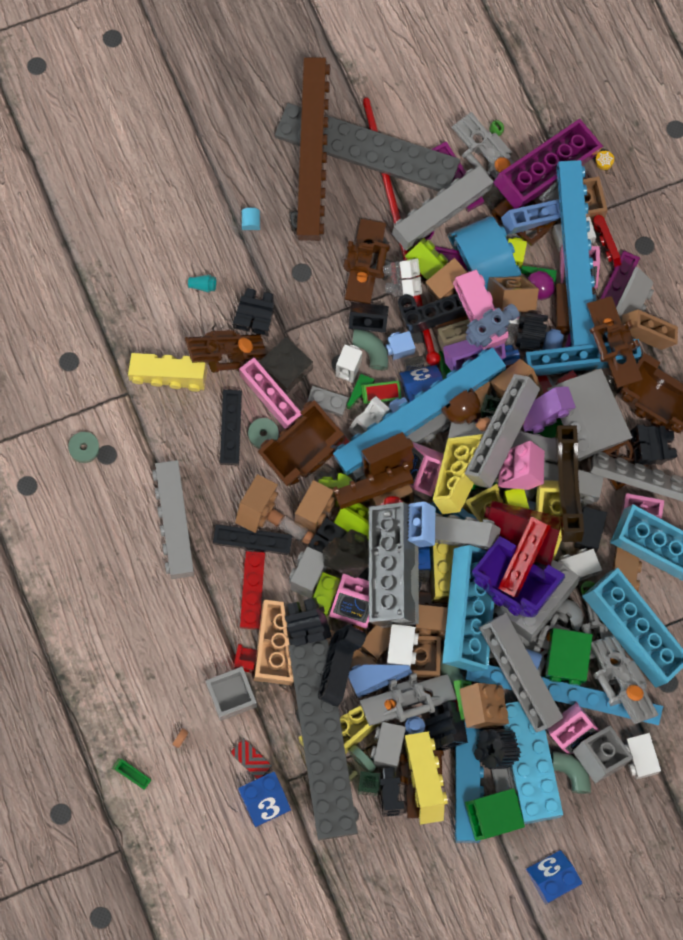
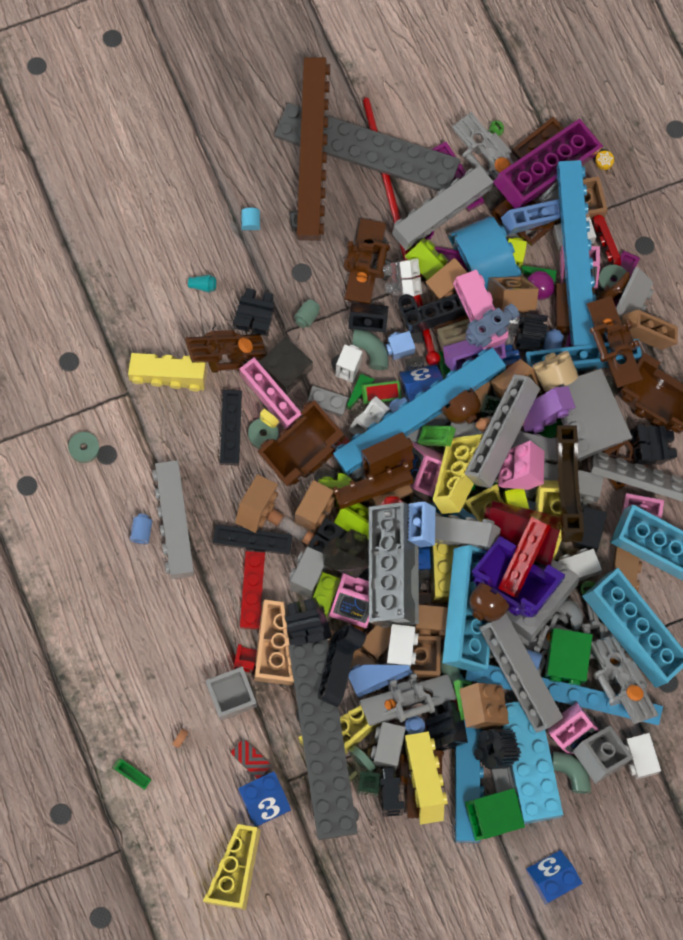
none -> medium blue brick [130,514,153,544]
none -> light yellow wedge [203,824,261,910]
none -> light yellow tile [260,409,279,428]
none -> sand green brick [294,299,320,328]
none -> bright green tile [418,425,456,447]
none -> reddish brown cylinder [469,583,509,622]
none -> reddish brown plate [512,117,565,159]
none -> tan brick [533,351,578,392]
none -> reddish brown piece [596,272,630,301]
none -> sand green piece [598,265,627,291]

